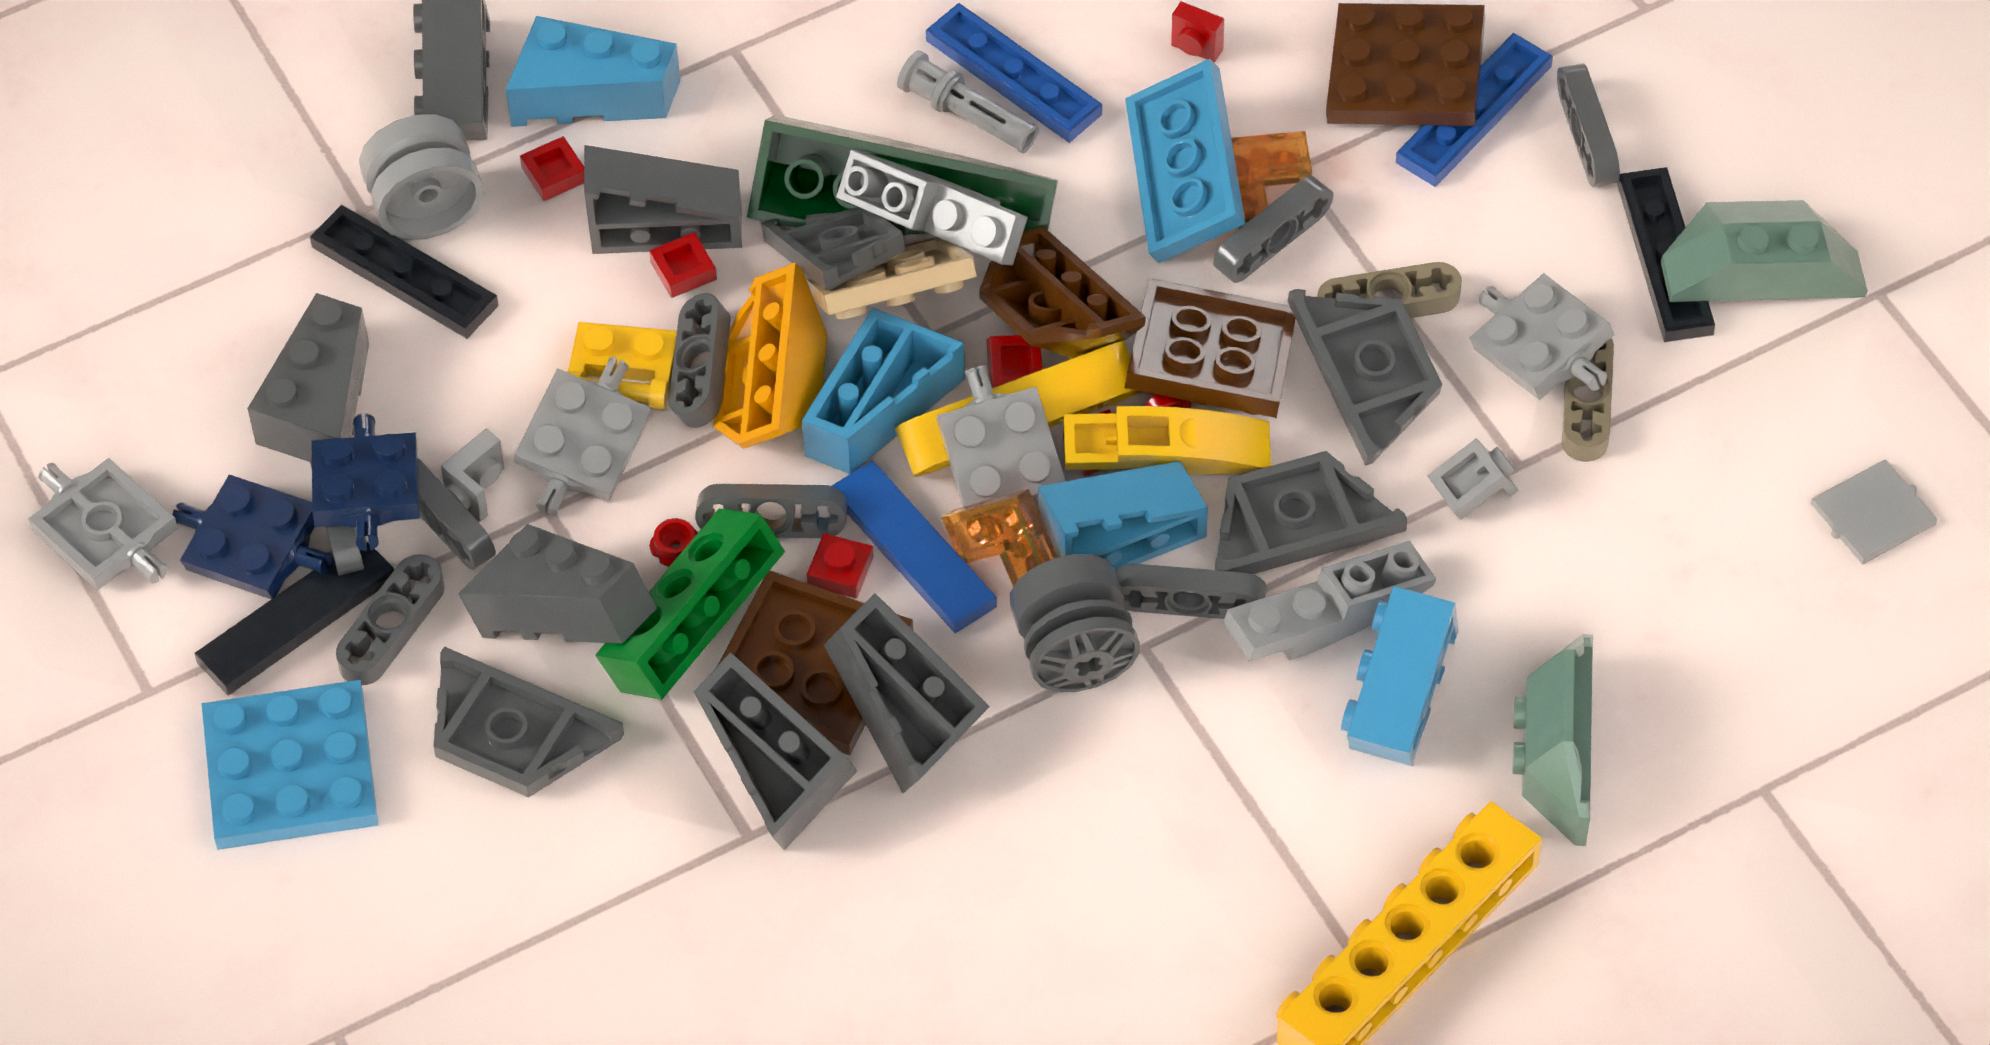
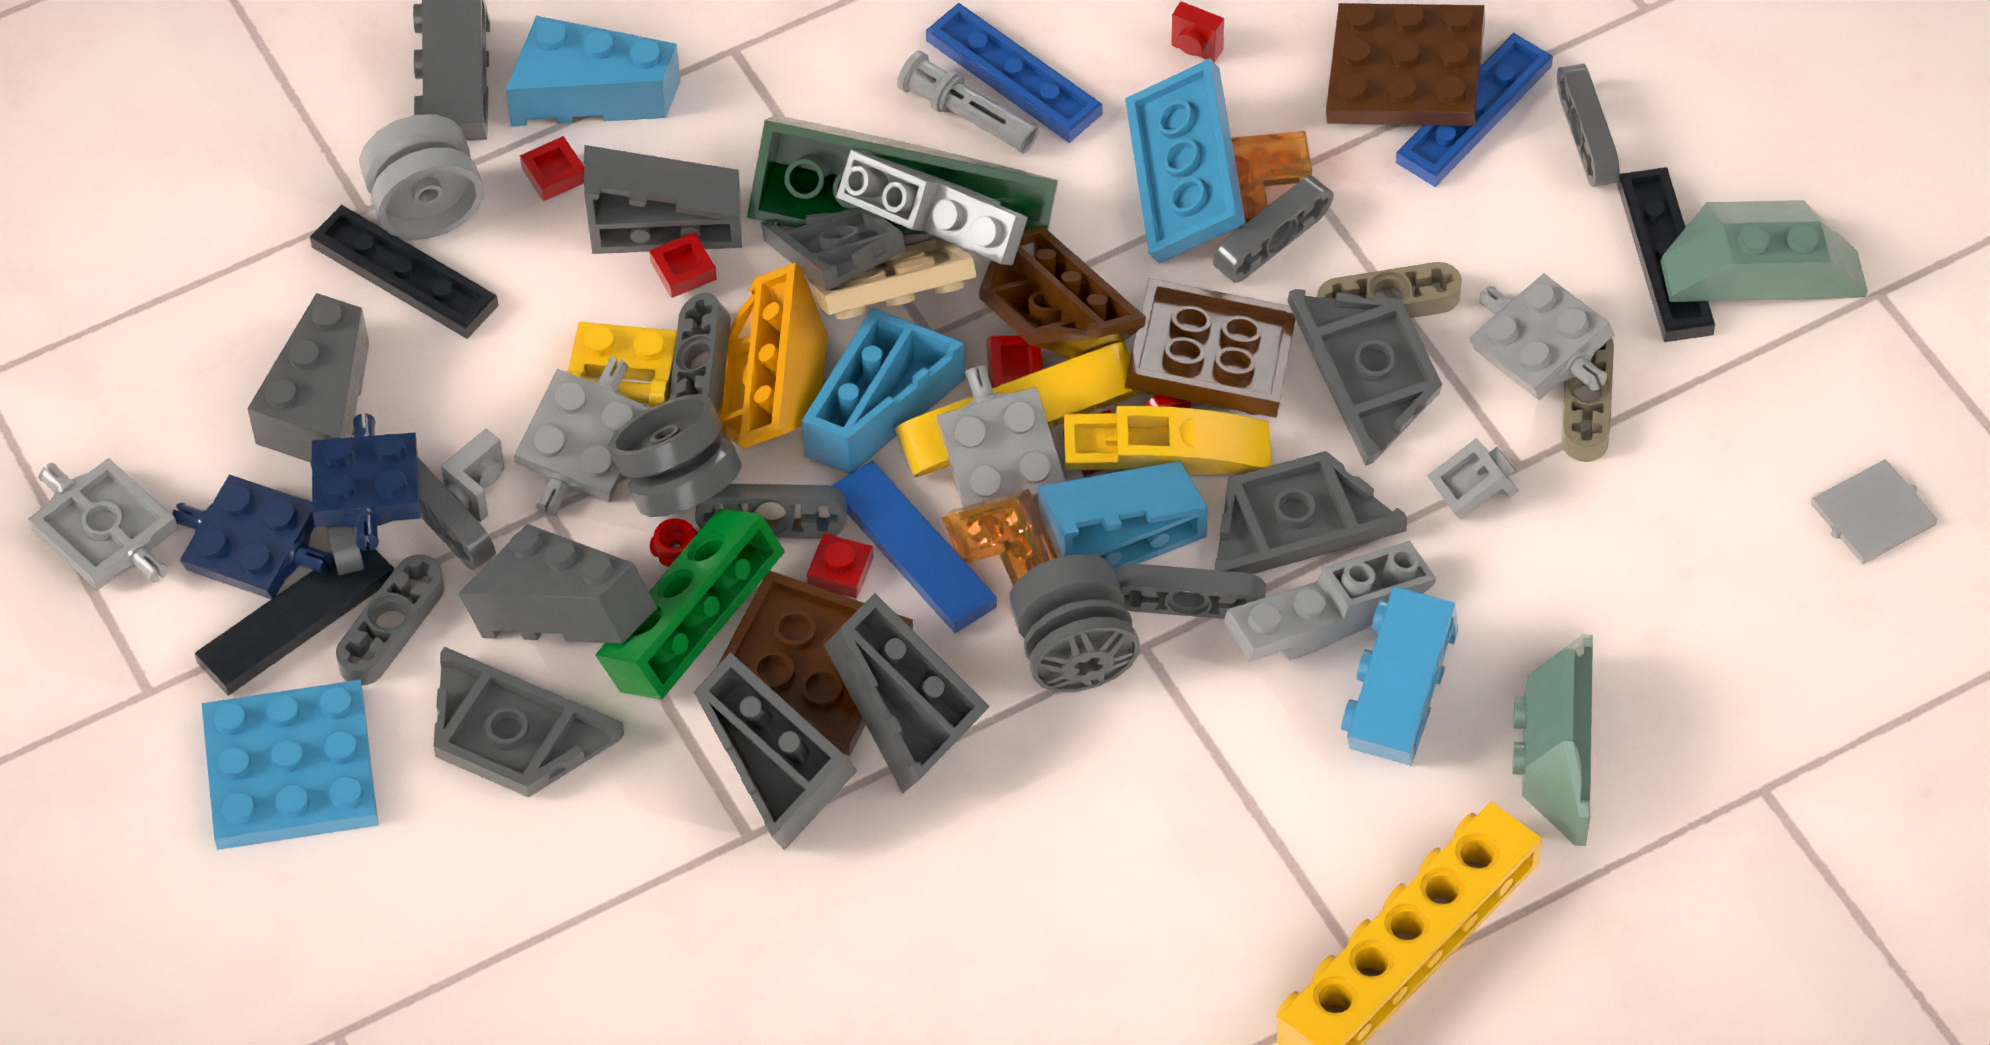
none -> dark grey wheel [608,394,742,517]

